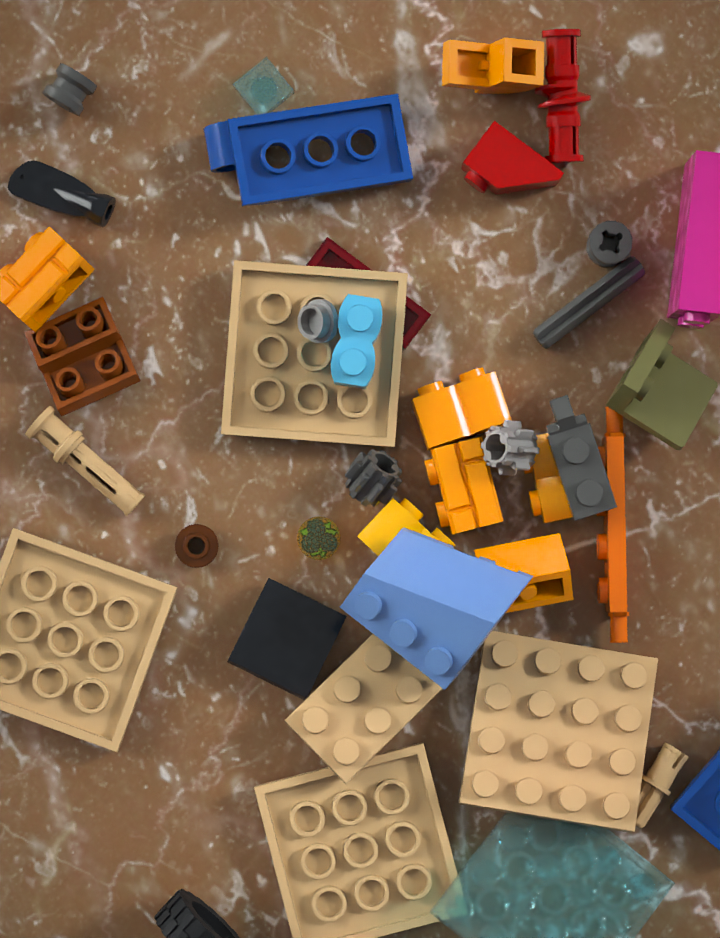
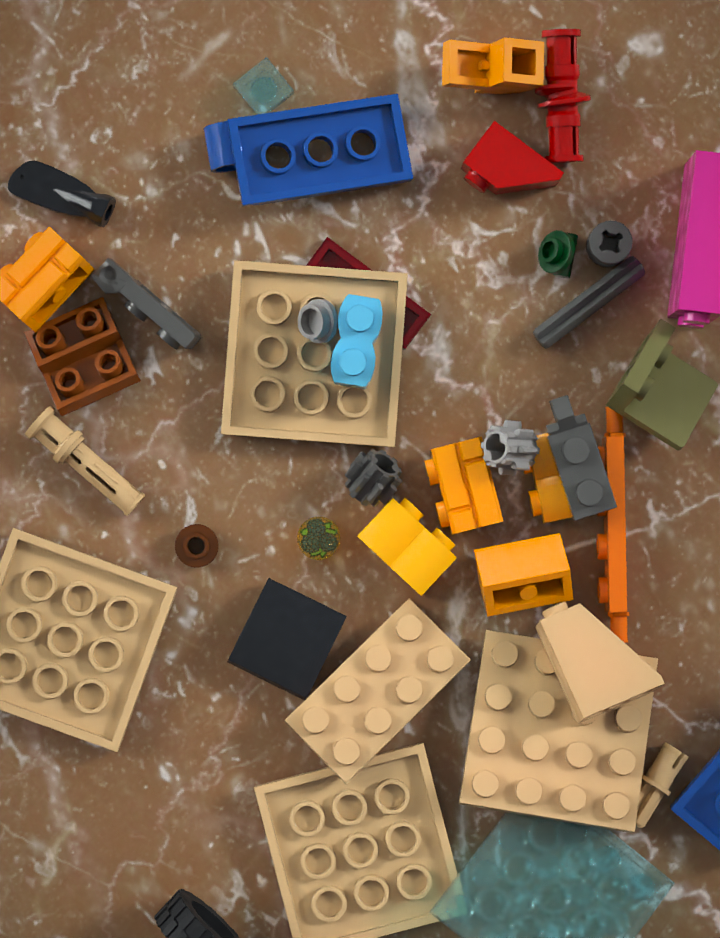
dark grey wheel [42,63,97,116] -> none
medium blue wedge [340,527,533,690] -> none
light orange brick [411,367,512,450] -> none
none -> dark grey hinge [92,258,201,350]
none -> tan slope [535,602,665,724]
none -> dark green plate [538,230,578,278]

